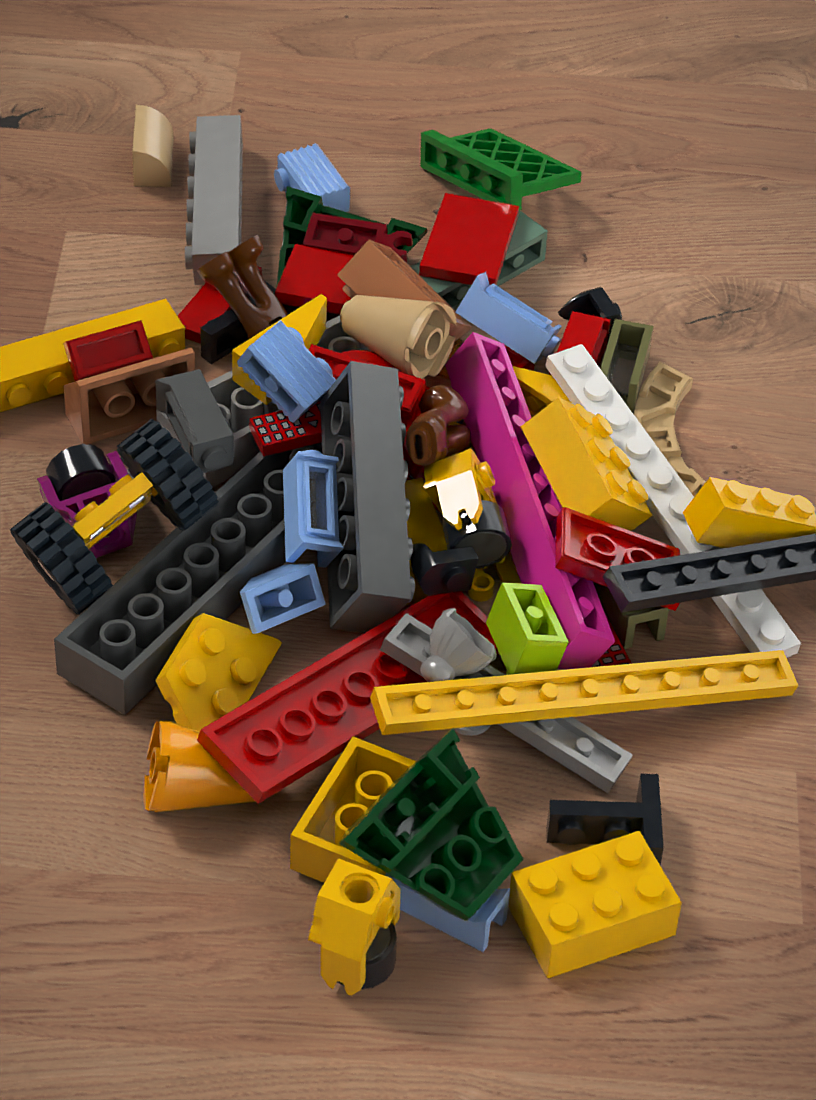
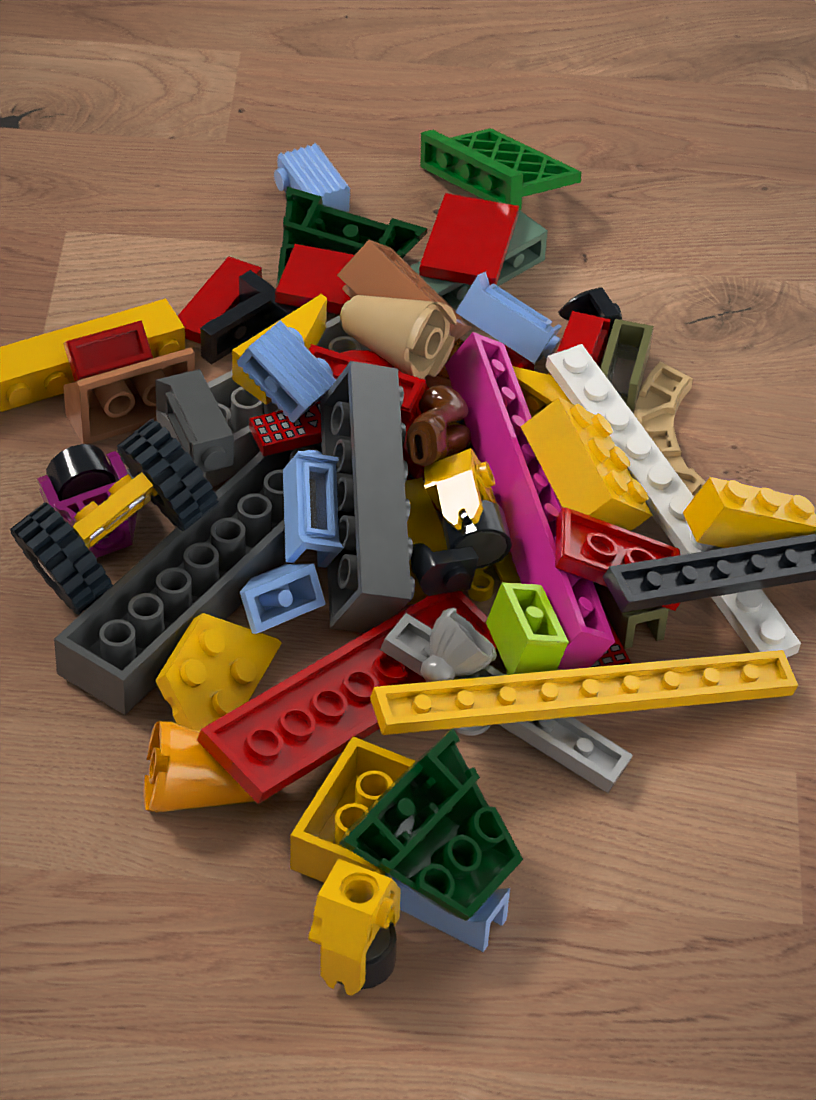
tan brick [132,105,174,187] -> none
light grey brick [185,115,243,285] -> none
reddish brown piece [197,235,288,339] -> none
dark red plate [303,213,413,263] -> none
yellow brick [508,831,682,979] -> none
black bracket [546,773,664,866] -> none

